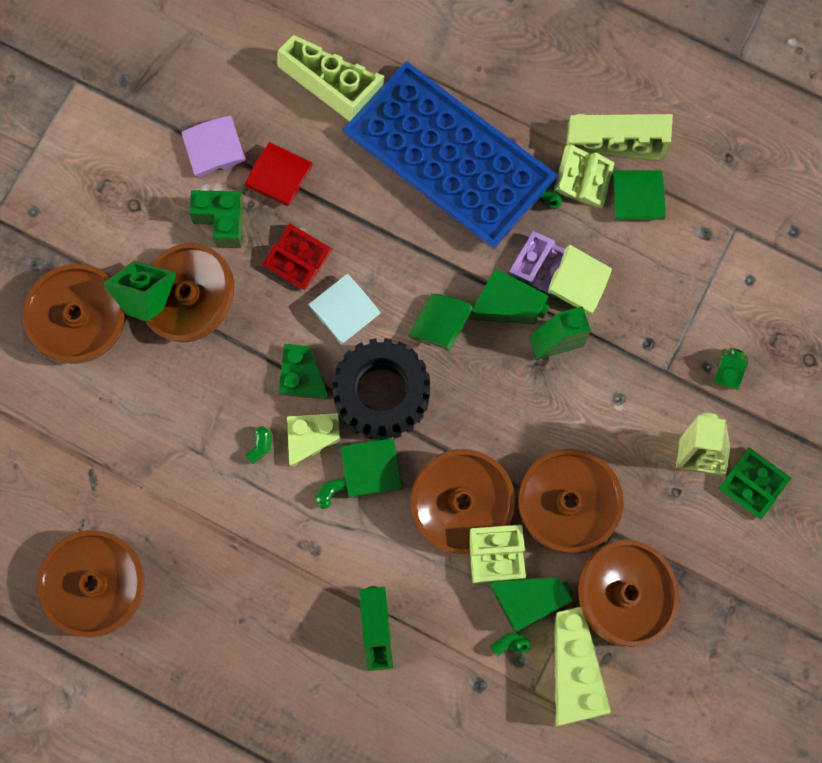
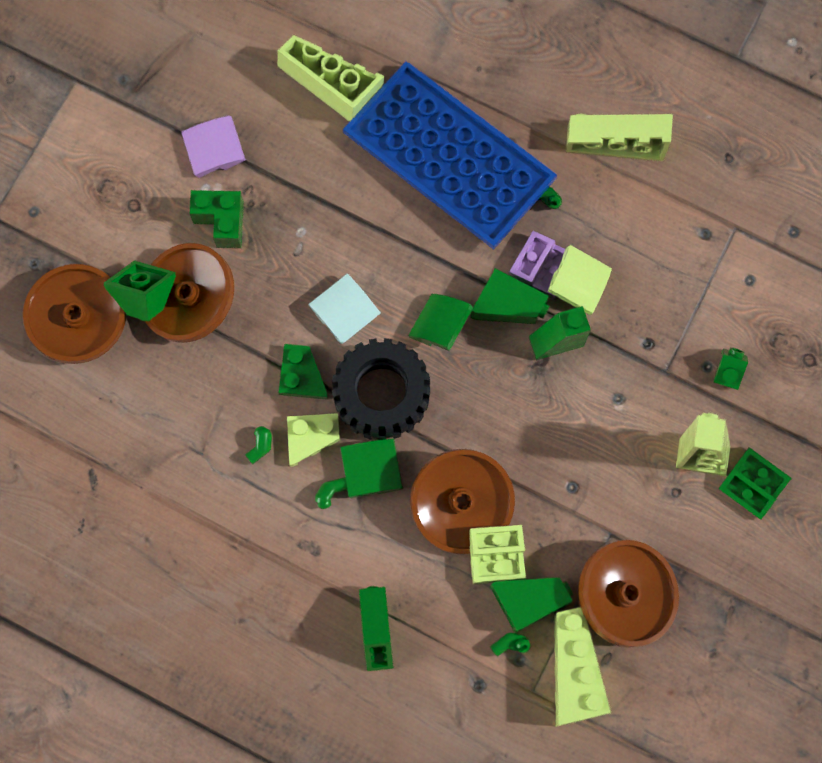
dark orange dish [37,530,145,637] -> none
red slope [245,142,313,207] -> none
red slope [262,223,333,290] -> none
dark orange dish [518,449,623,554] -> none
yellowish green slope [554,144,614,208] -> none
green slope [612,170,666,220] -> none

